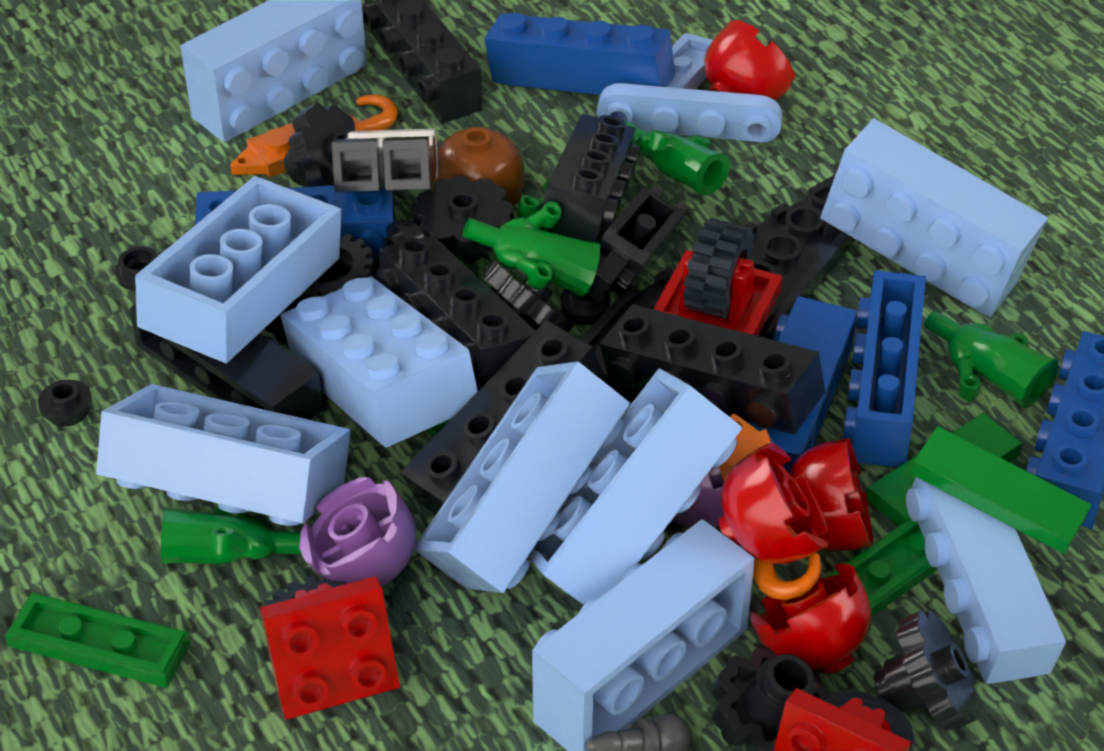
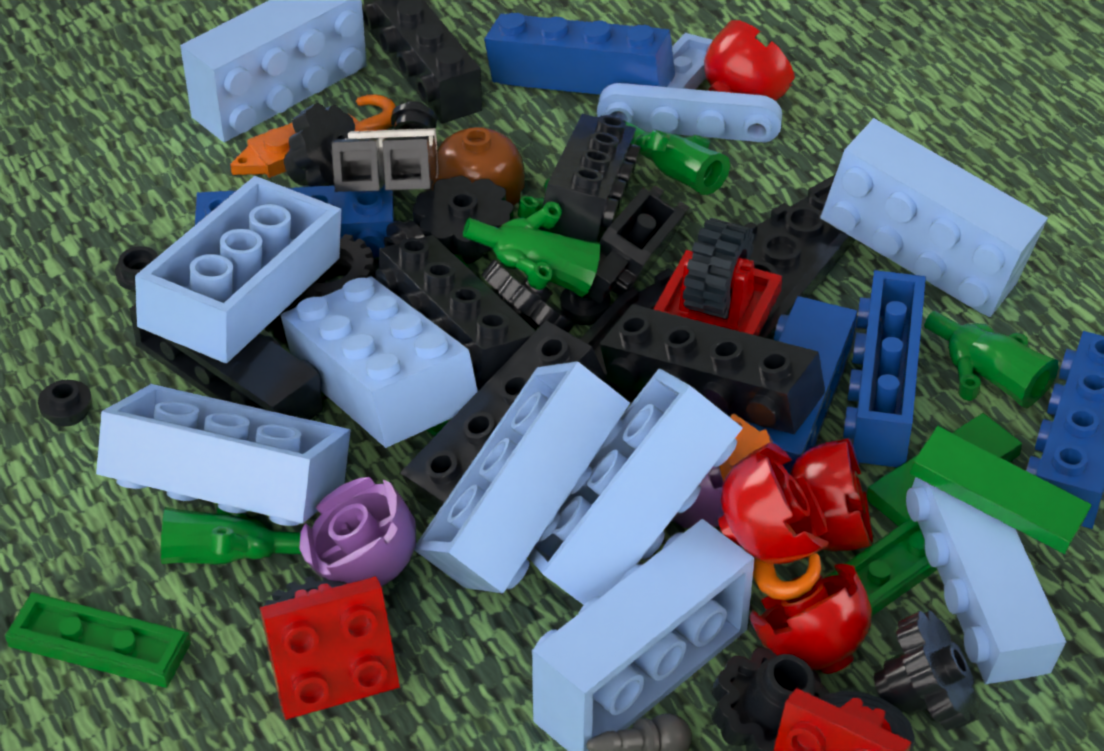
none -> black plate [391,101,437,130]

